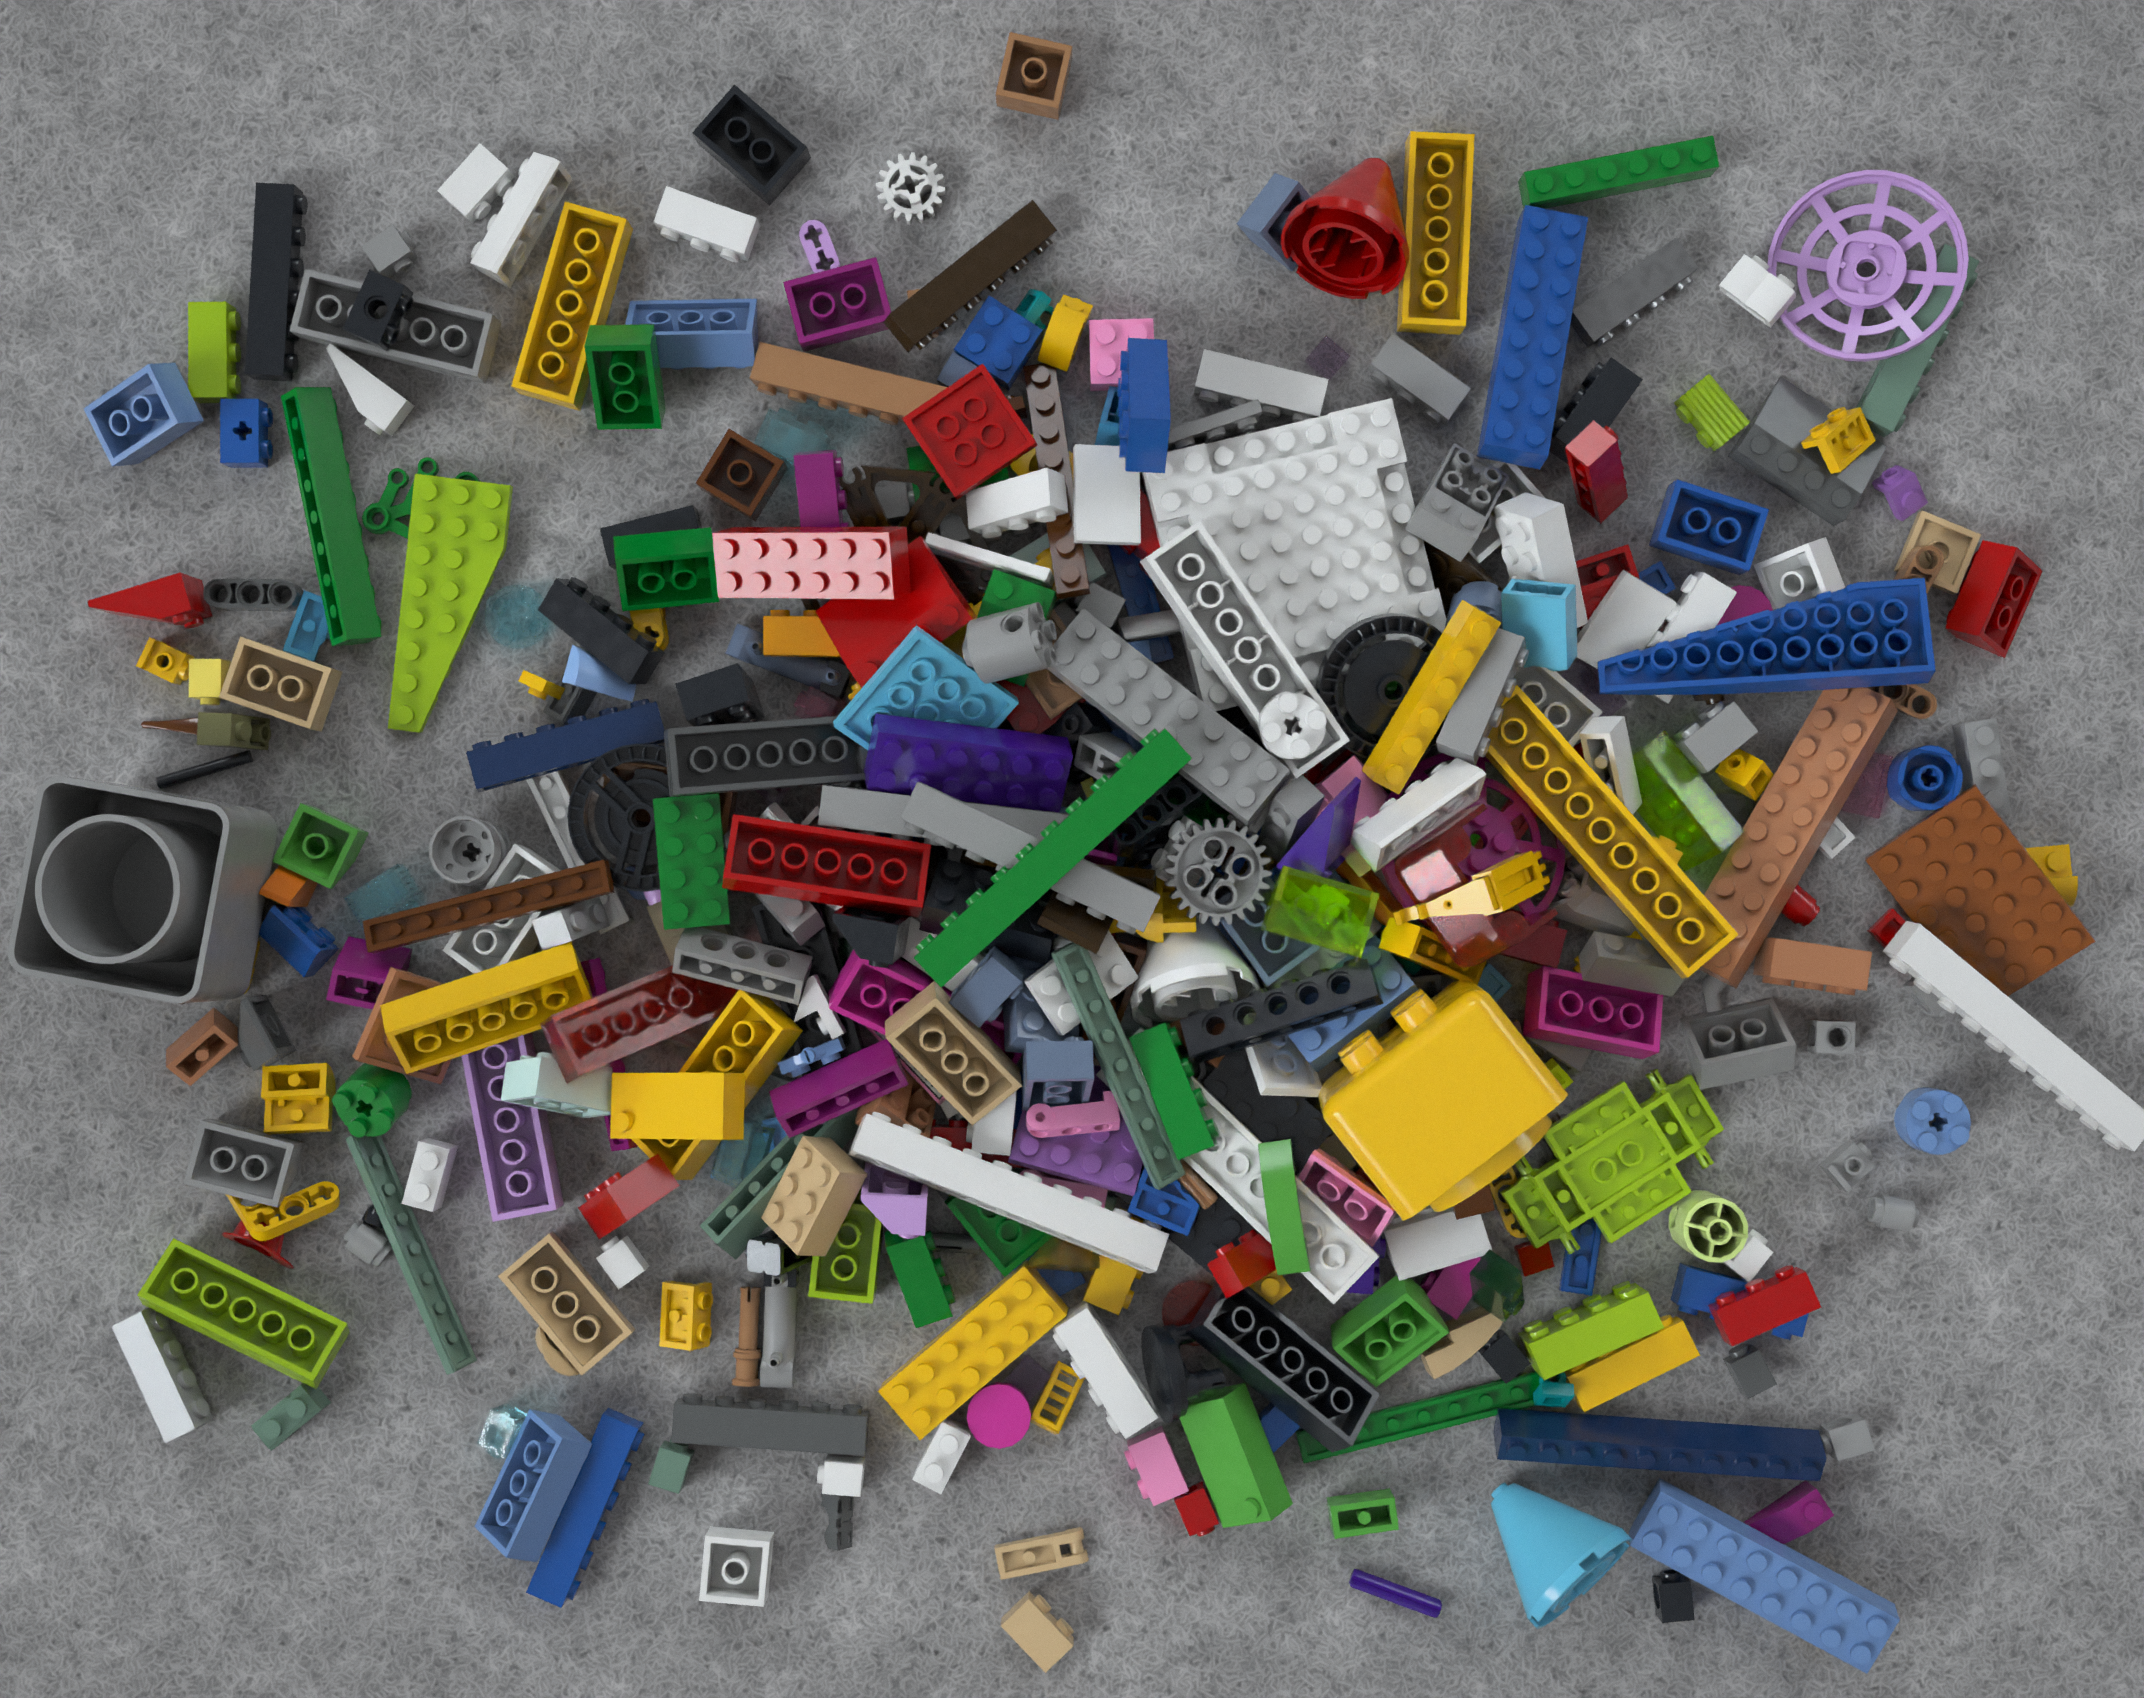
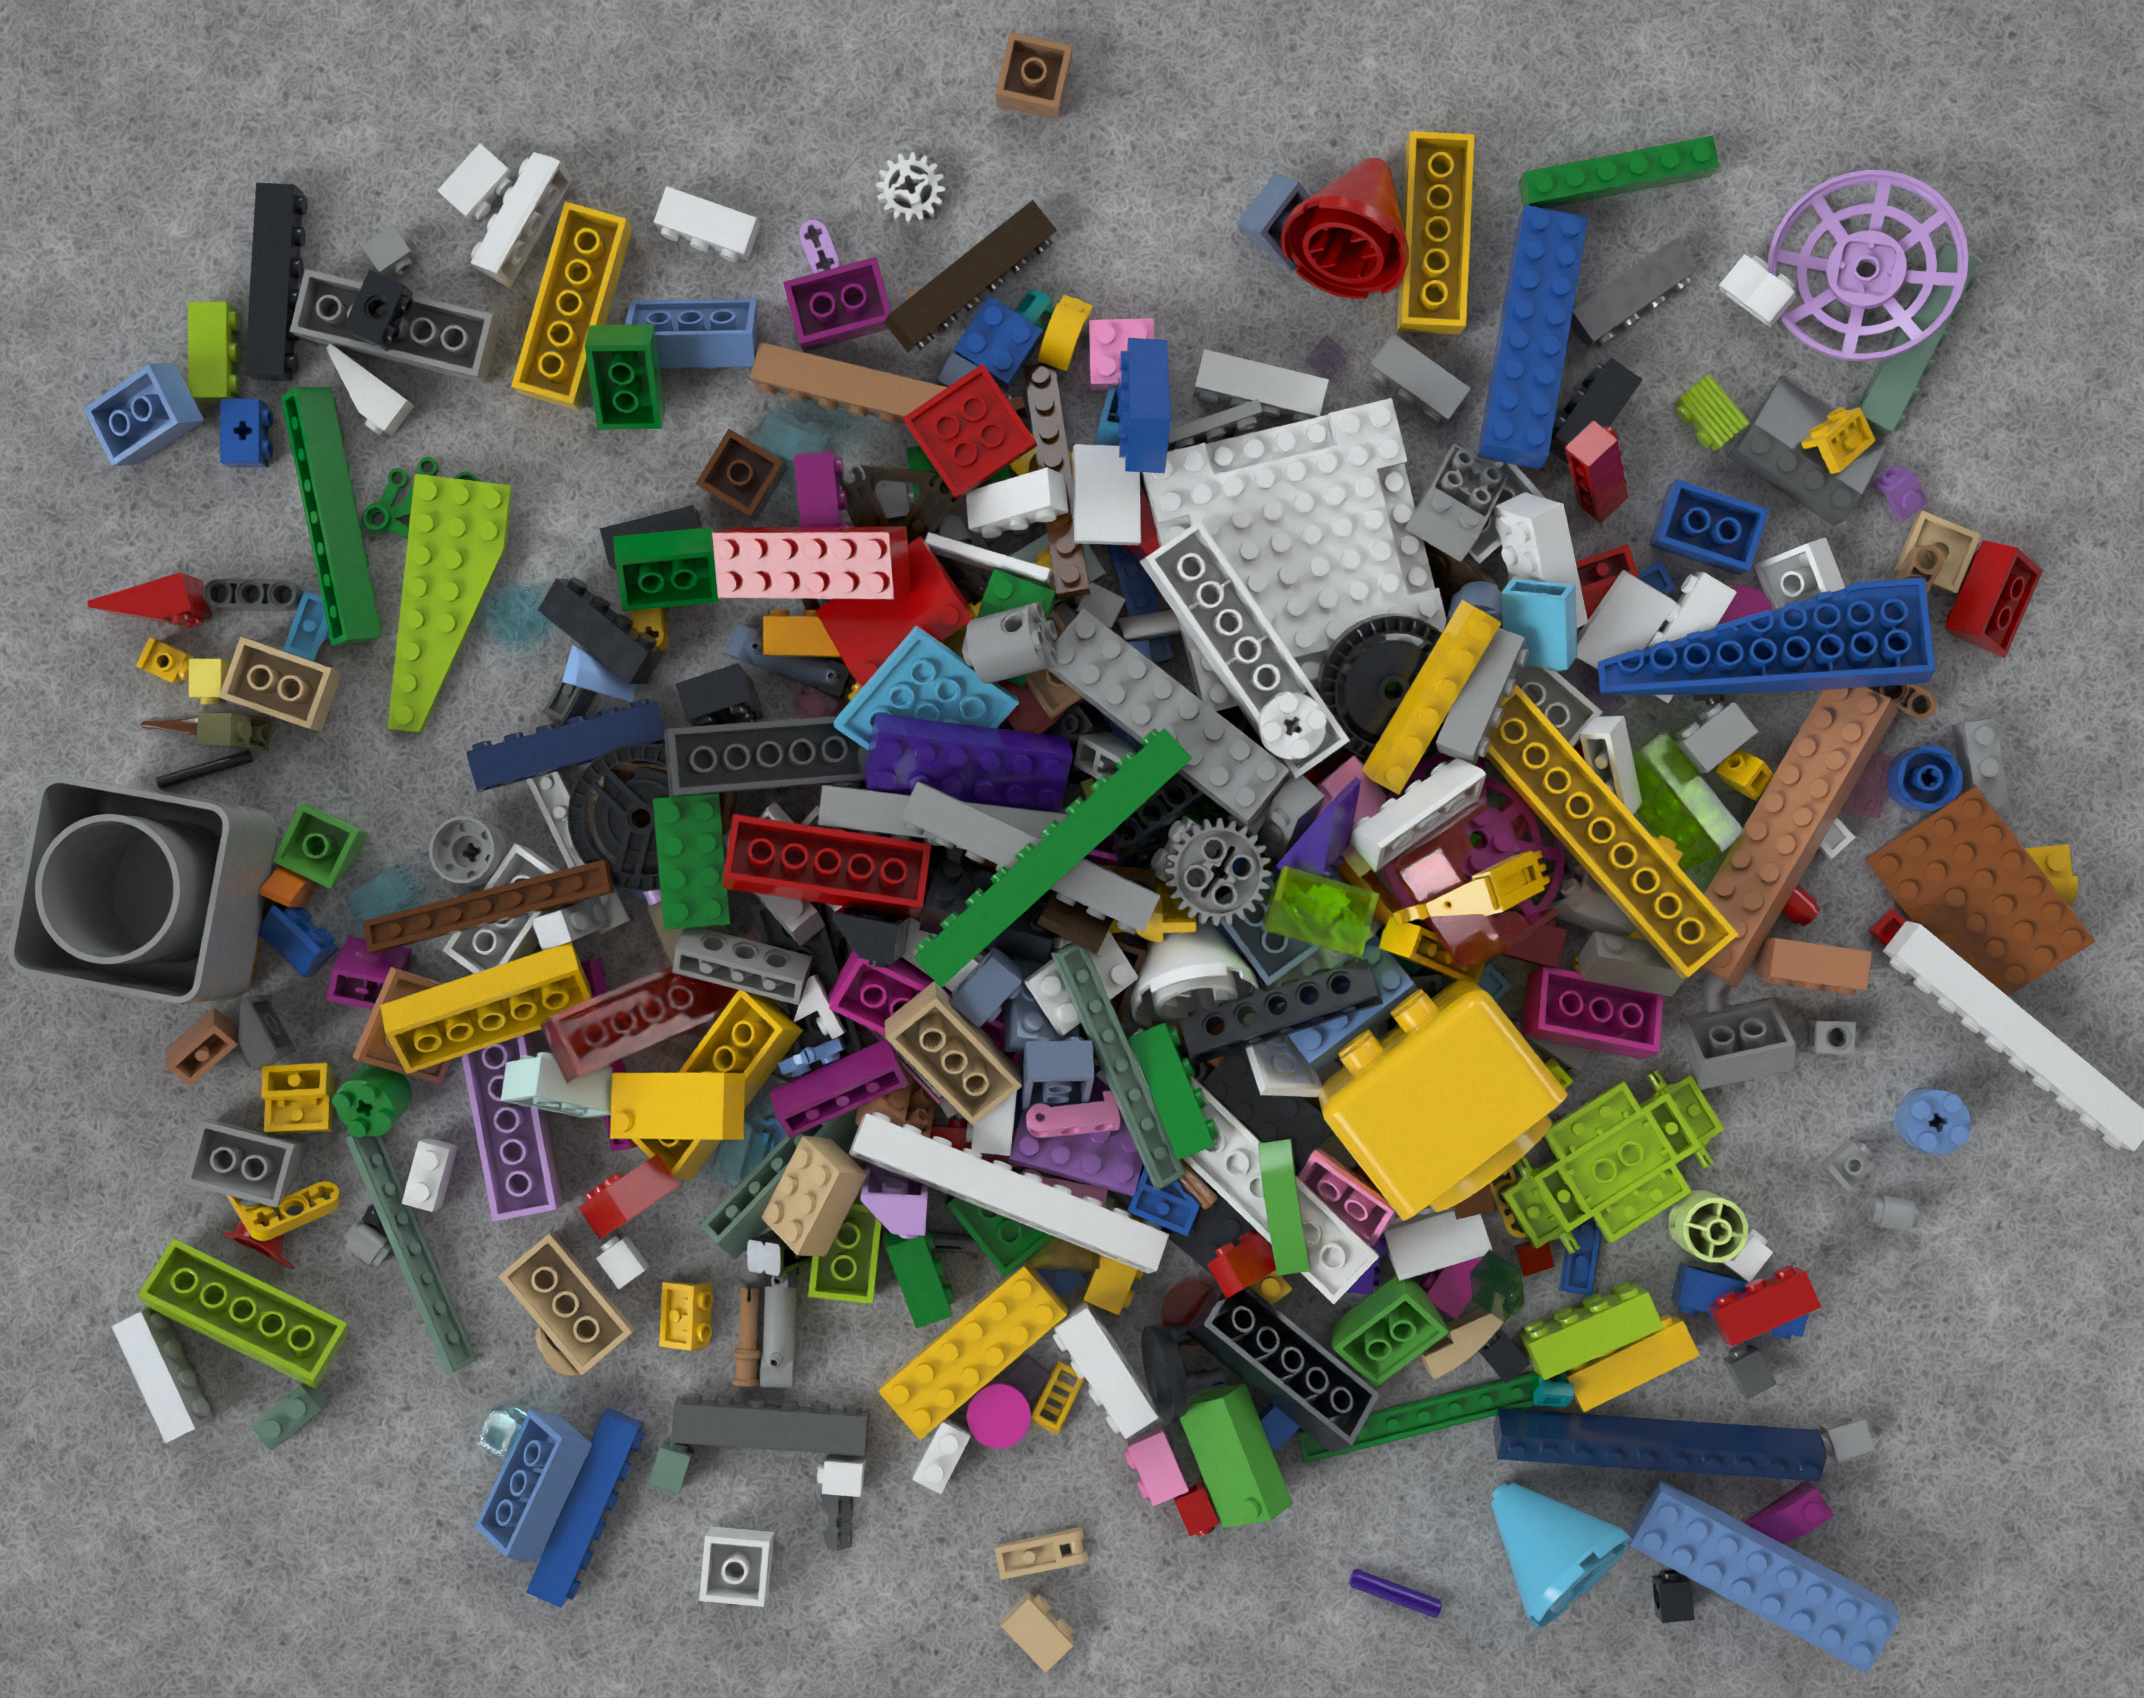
yellow plate [518,670,565,700] -> none
black brick [692,84,811,206] -> none
bright green brick [1326,1488,1399,1539] -> none

